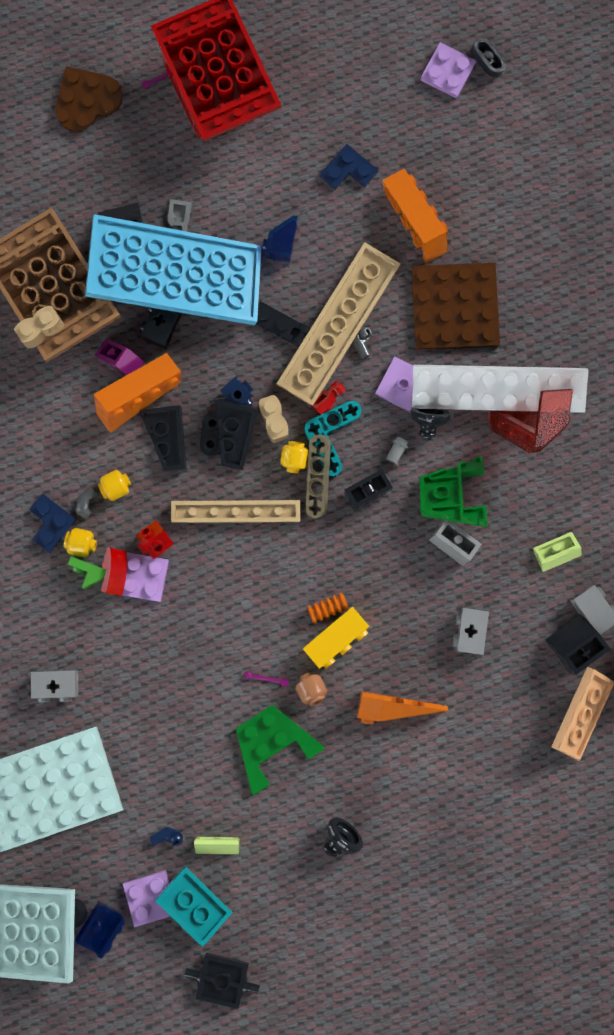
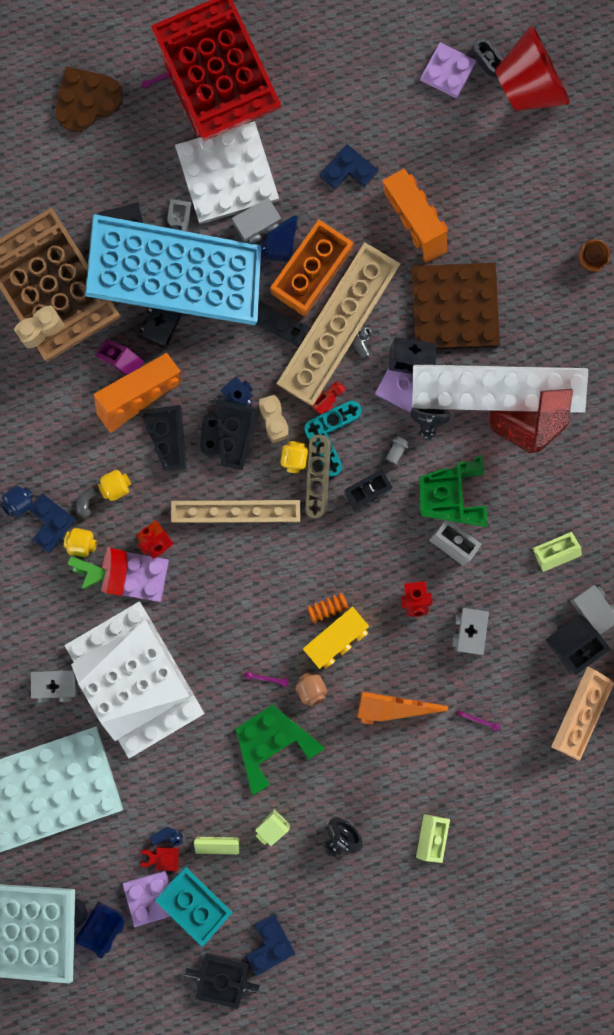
none -> dark blue head [0,485,34,517]
none -> white wedge [64,601,205,758]
none -> red plate [141,847,179,871]
none -> white plate [175,121,279,224]
none -> light grey brick [232,197,282,244]
none -> dark blue plate [246,913,295,976]
none -> yellowish green slope [255,809,290,846]
none -> orange brick [270,219,354,318]
none -> black brick [389,337,436,374]
none -> red brick [401,581,433,617]
none -> yellowish green slope [416,814,450,863]
none -> magenta hinge [457,710,500,731]
none -> red cone [495,25,570,111]
none -> dark orange hair [578,239,610,272]

